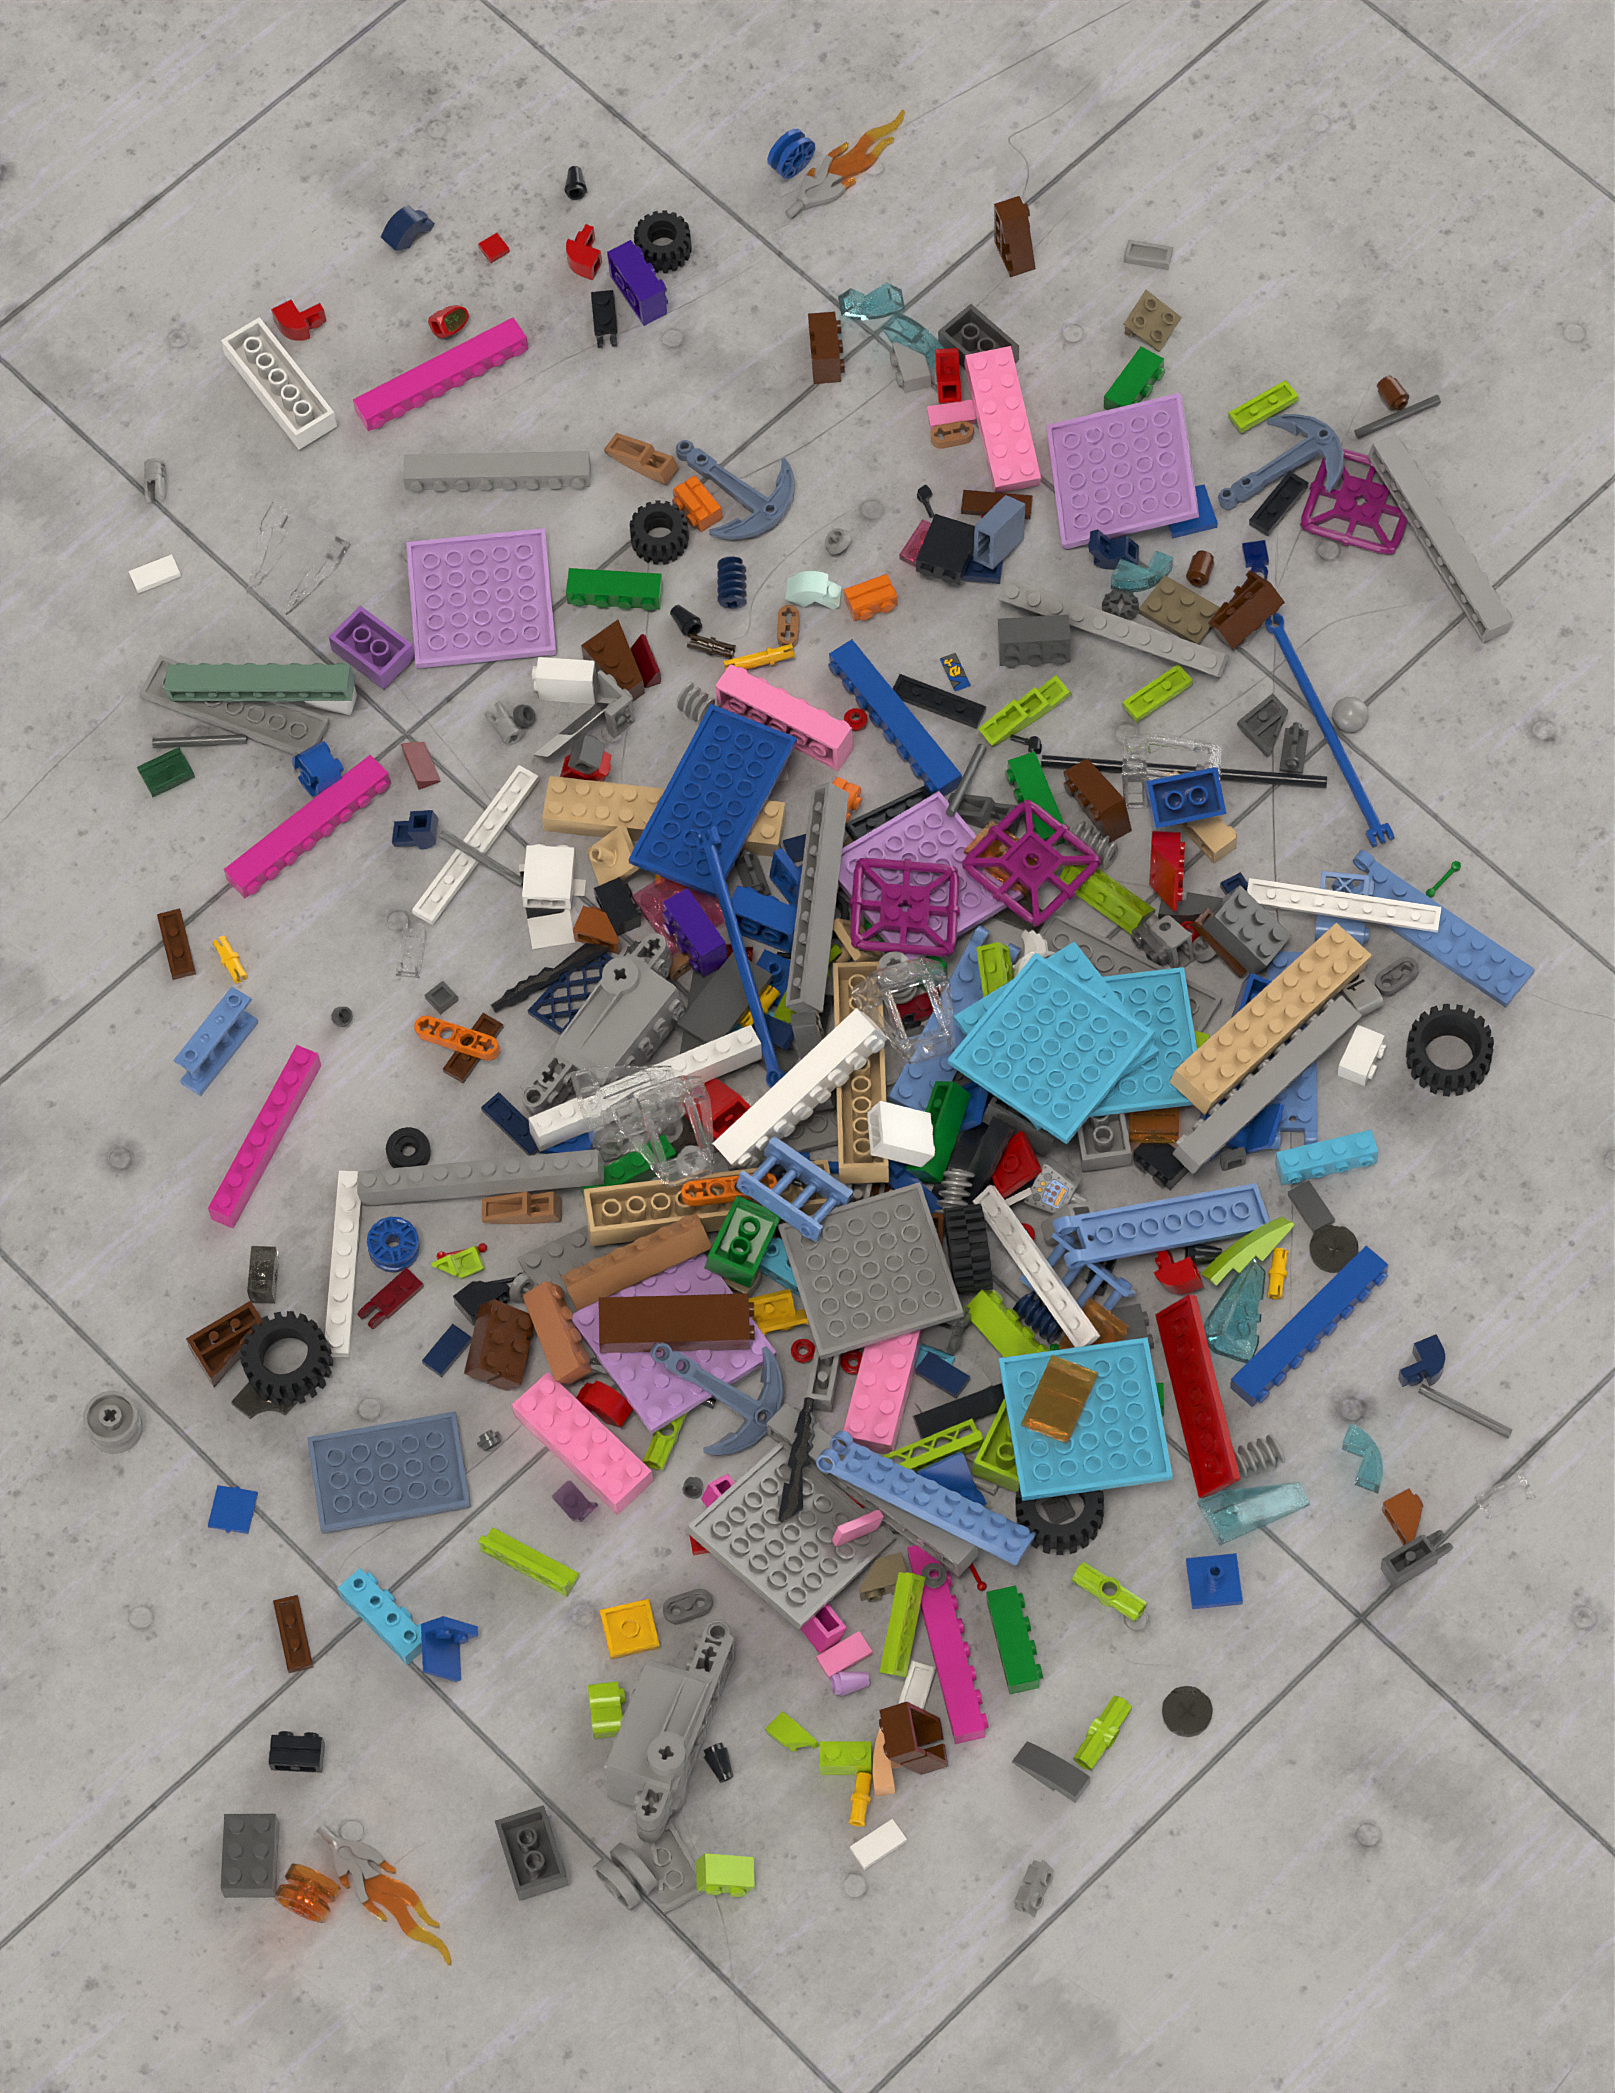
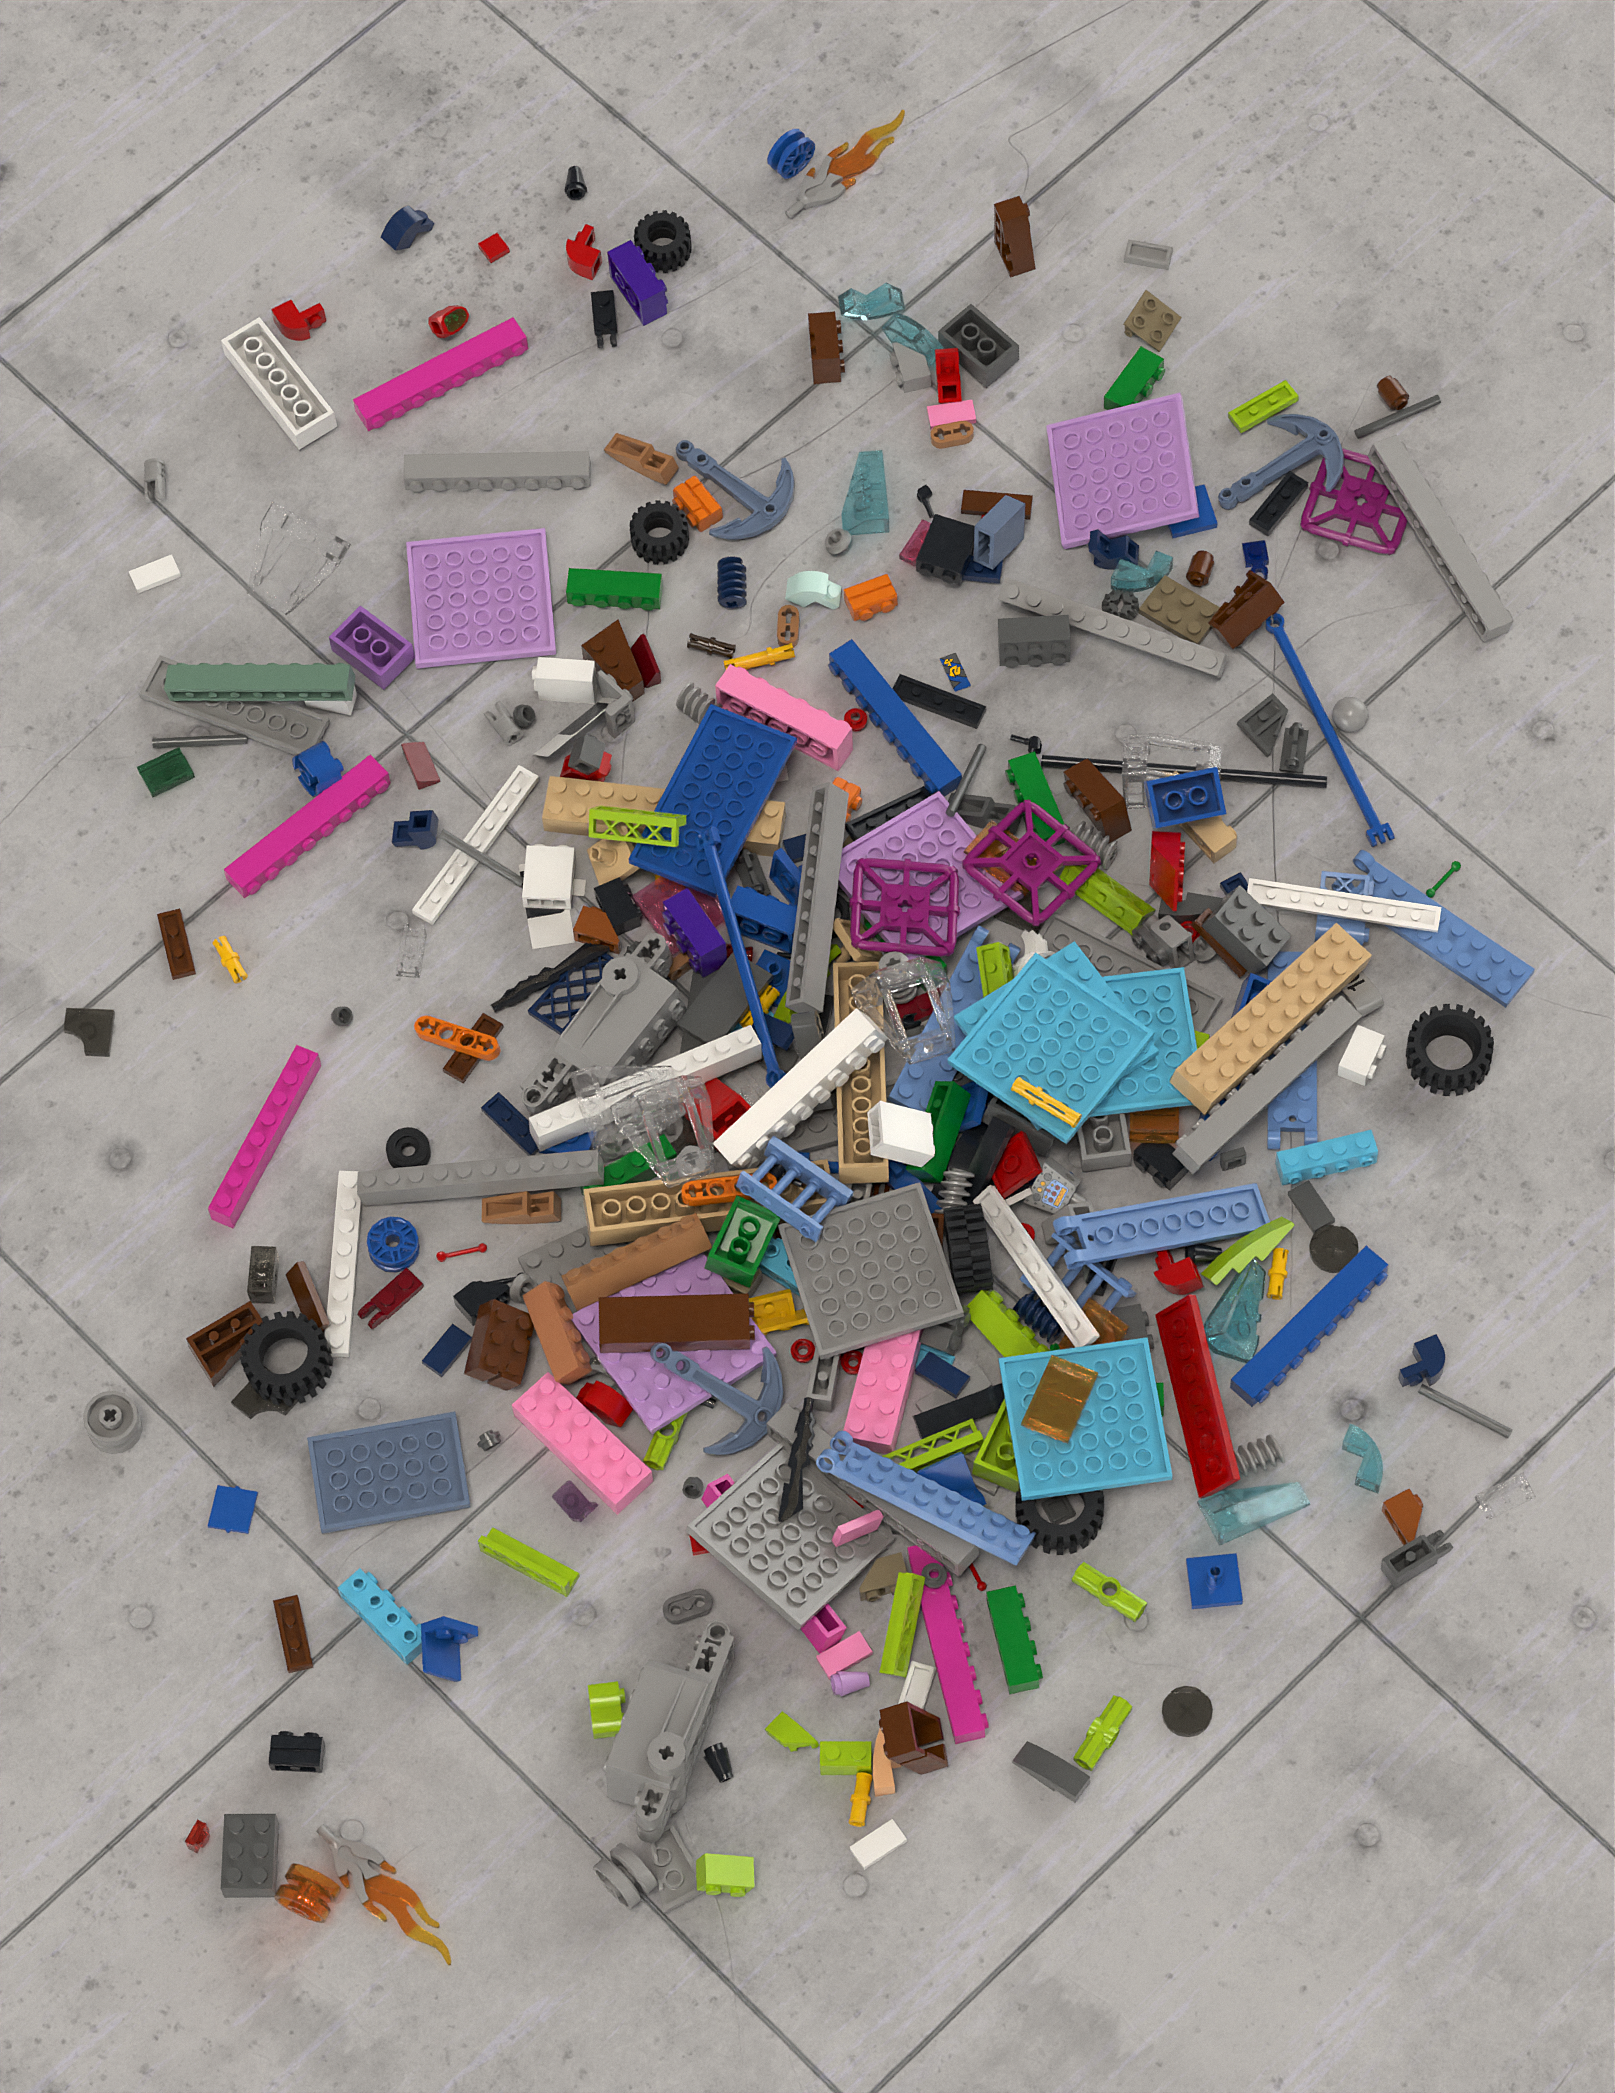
medium blue fence [174,987,258,1096] -> none
dark grey tile [424,981,459,1015] -> none
lime slope [431,1246,486,1278] -> none
dark grey brick [495,1805,568,1901] -> none
yellow tile [600,1599,660,1660] -> none
black cone [670,605,702,637] -> none
bright pink brick [964,346,1041,493] -> none
lime slope [978,675,1072,747] -> none
light grey hinge [1014,1860,1054,1917] -> none
lime plate [1122,664,1193,723] -> none
blue bracket [1225,1102,1284,1154] -> none
flat silver plate [1375,957,1419,996] -> none
none -> clear smoke tile [63,1008,115,1057]
none -> clear red plate [185,1819,210,1853]
none -> reddish brown tile [285,1261,330,1332]
none -> lime fence [589,805,687,847]
none -> clear light blue wedge [841,450,890,535]
none -> yellow pin [1011,1077,1082,1128]

